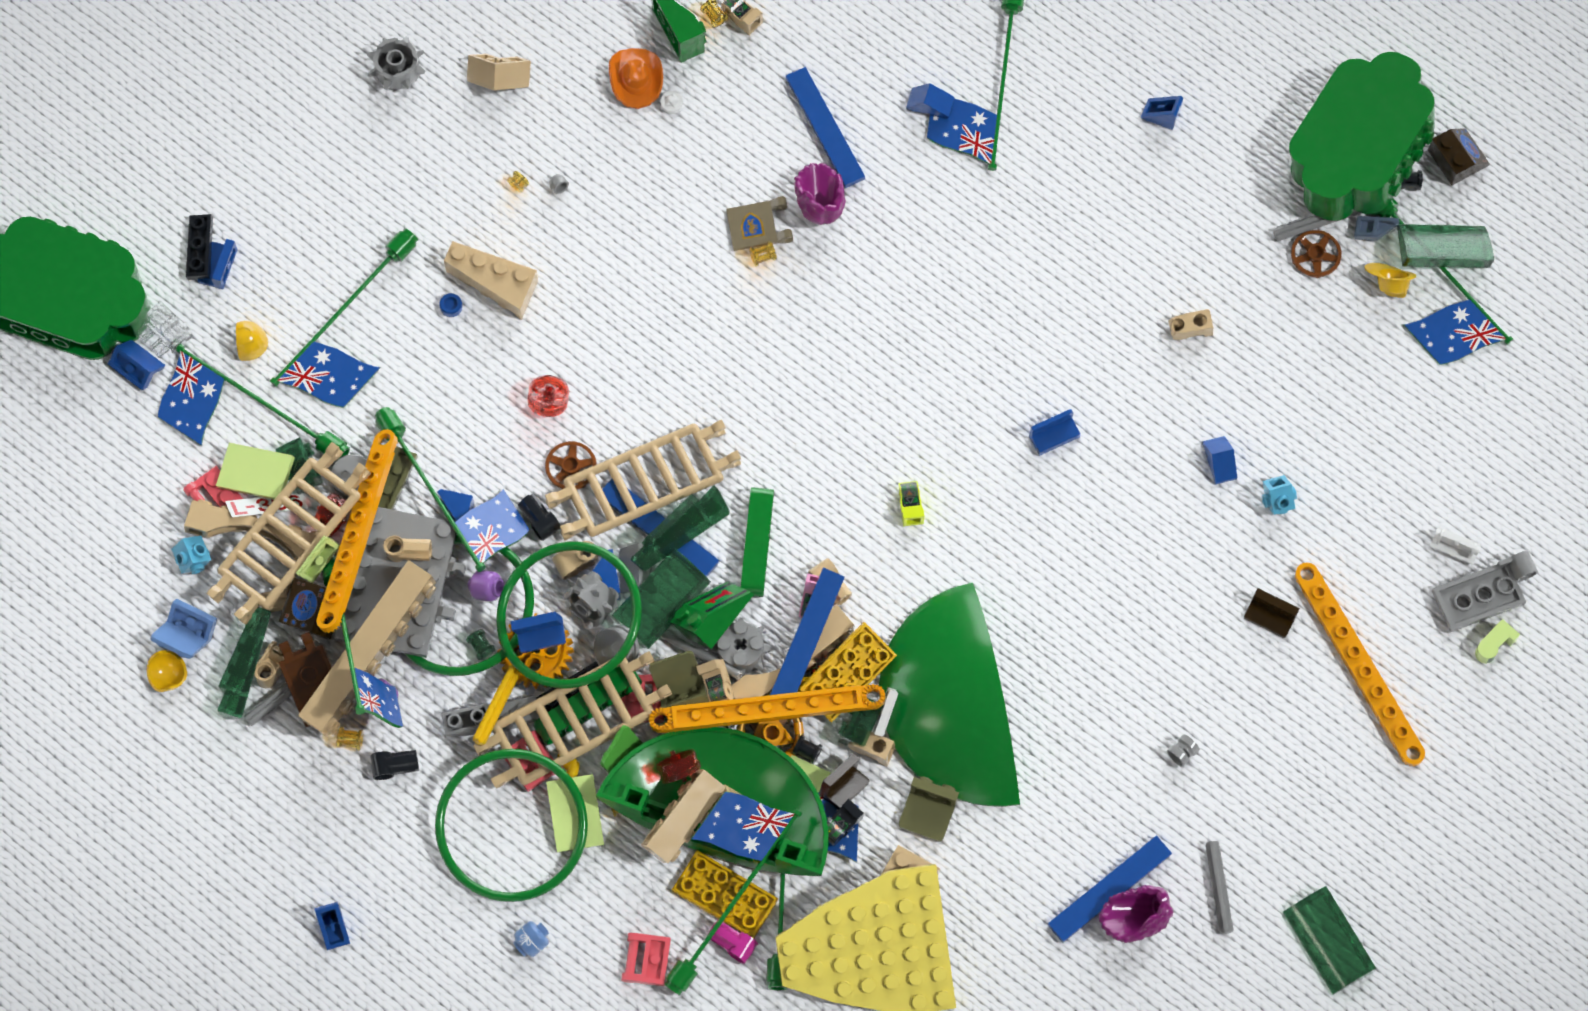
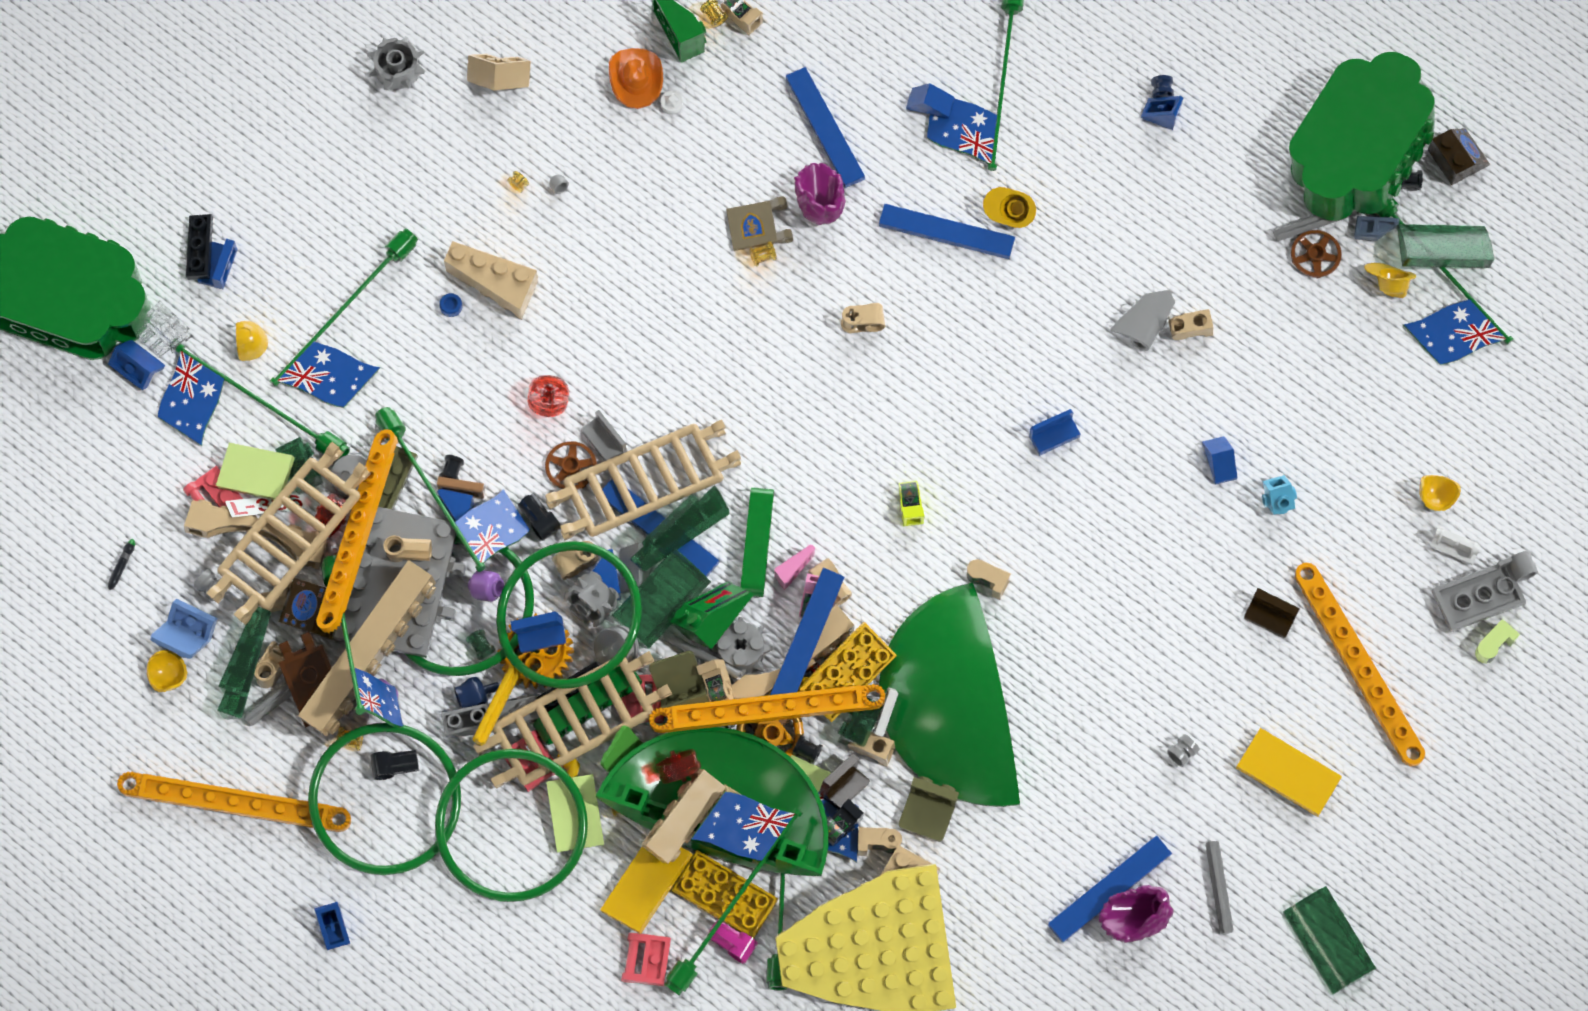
medium azure brick [171,535,212,574] -> none
yellowish green slope [296,536,340,583] -> none
medium blue head [513,921,549,957] -> none
none -> black piece [108,538,135,590]
none -> light orange plate [117,772,351,832]
none -> light grey wheel [194,569,220,602]
none -> green piece [308,723,461,875]
none -> medium nougat tile [437,477,485,499]
none -> black bush [438,454,464,480]
none -> dark blue piece [454,677,499,709]
none -> light grey panel [581,410,627,461]
none -> yellow tile [600,847,693,934]
none -> bright pink slope [774,544,815,590]
none -> tan piece [841,303,886,333]
none -> tan leg [857,827,902,856]
none -> blue tile [879,204,1015,259]
none -> tan leg [967,559,1011,600]
none -> yellow piece [983,187,1037,228]
none -> light grey panel [1110,289,1175,351]
none -> dark blue wheel [1151,75,1174,98]
none -> yellow tile [1236,728,1342,817]
none -> yellow helmet [1419,475,1461,511]

